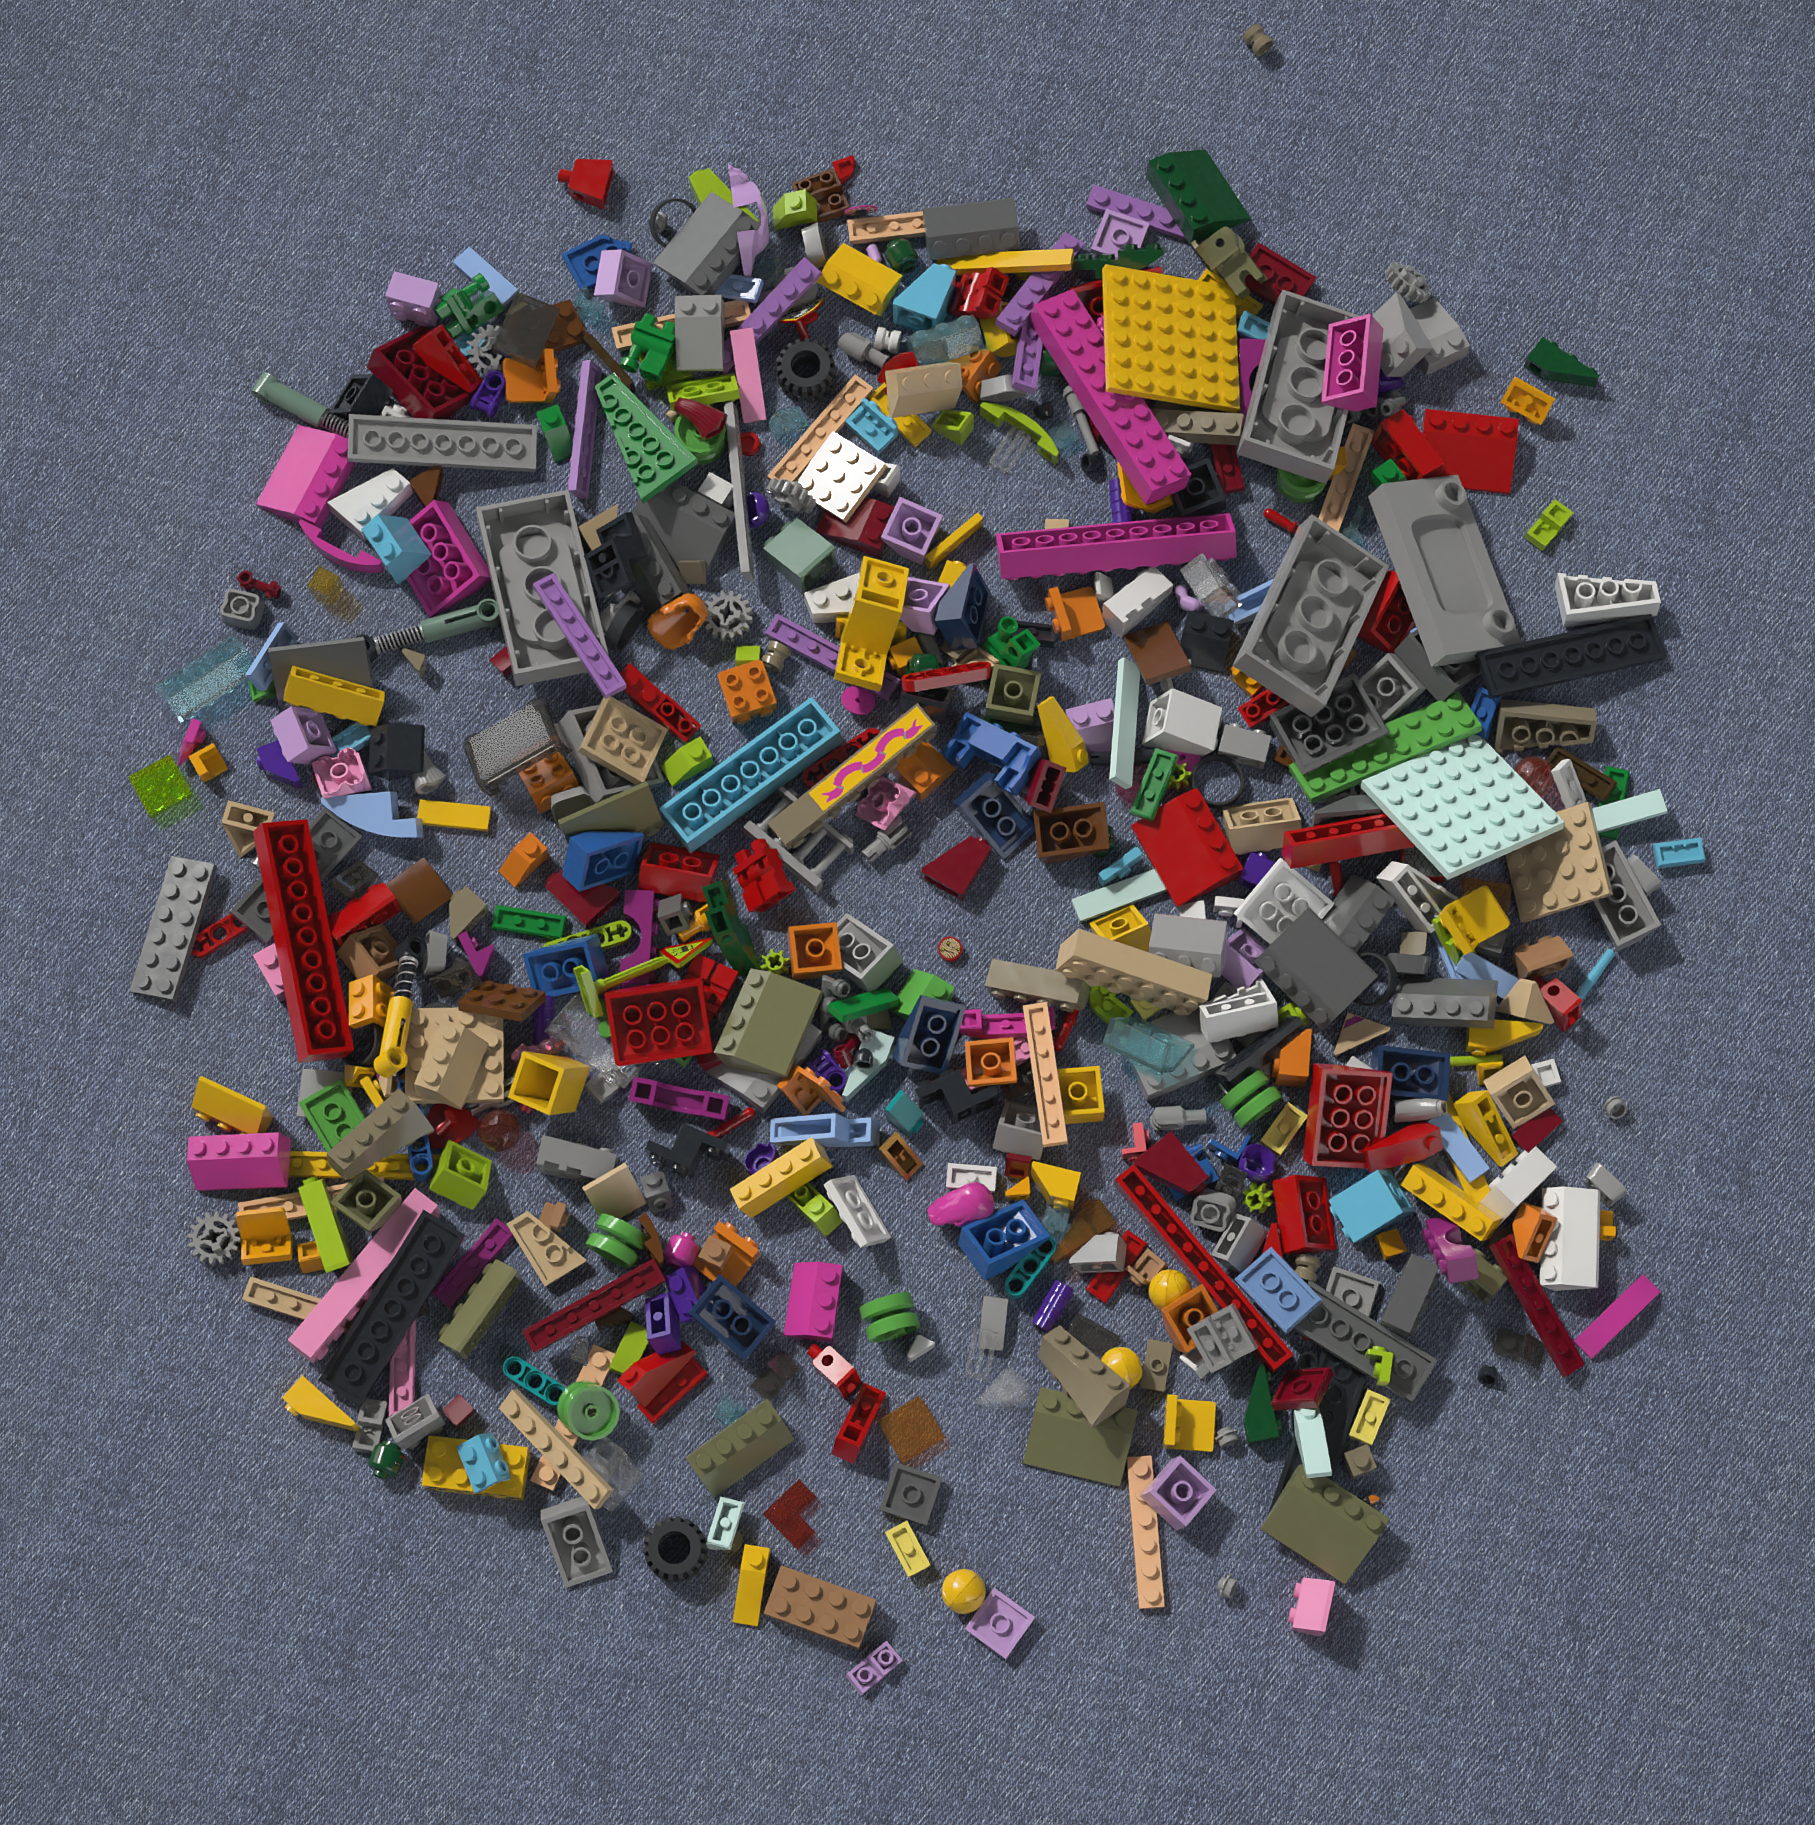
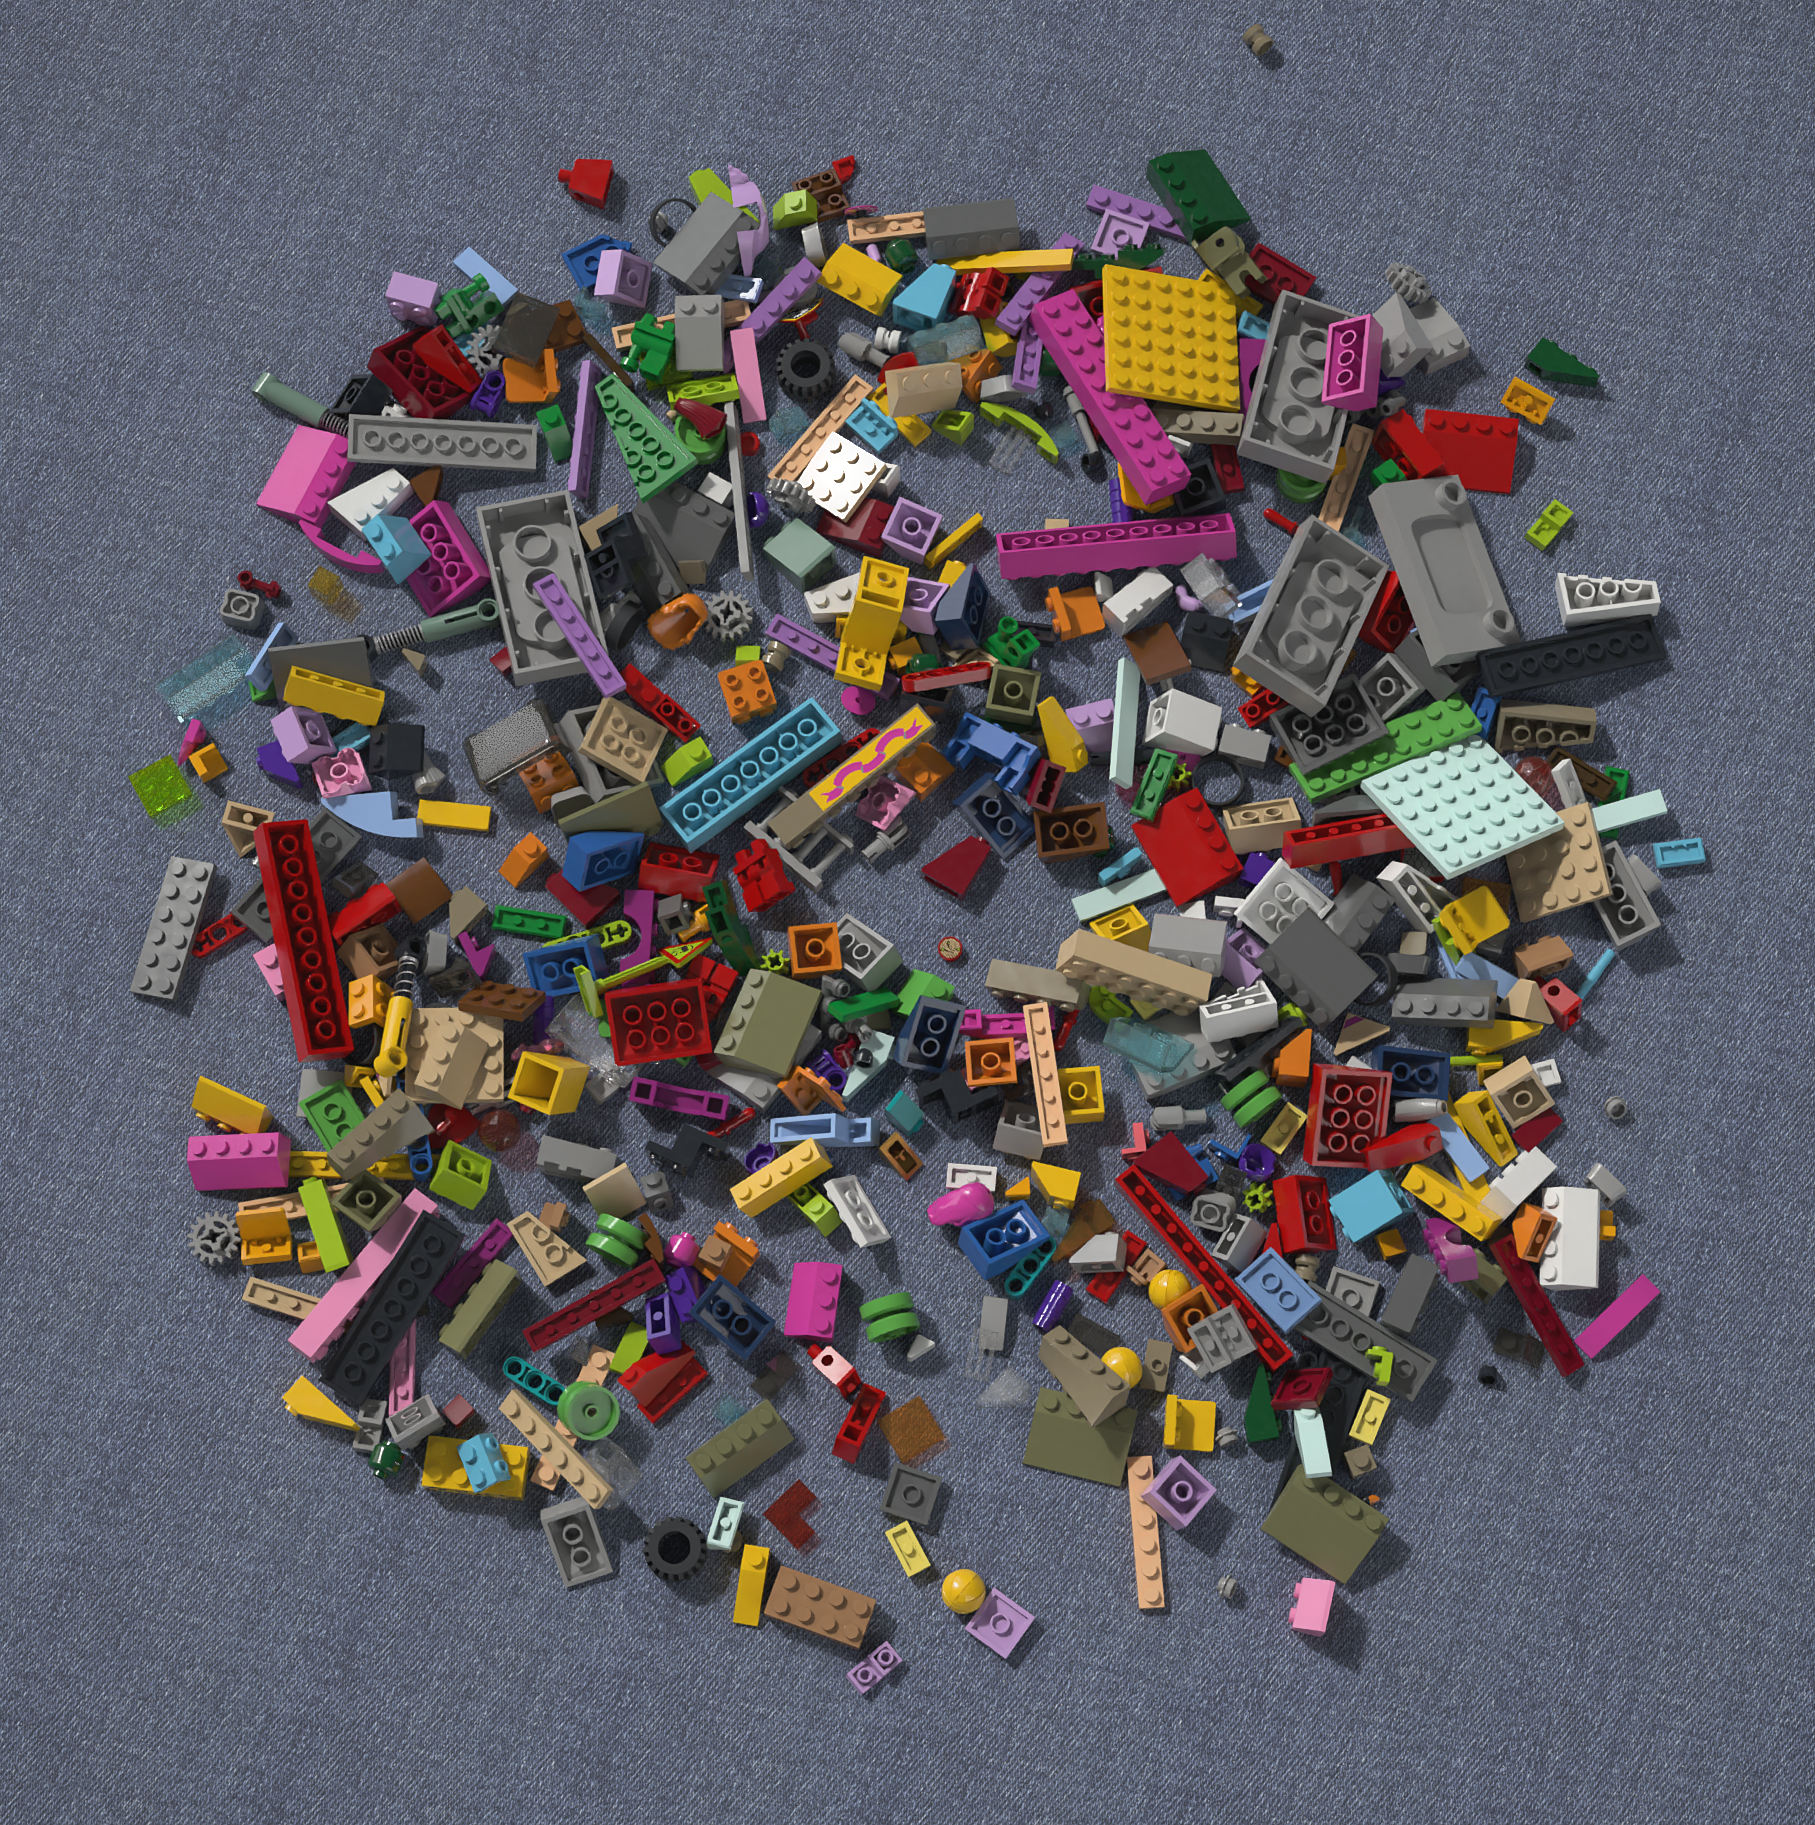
dark red tile [1004,1152,1032,1179] -> none

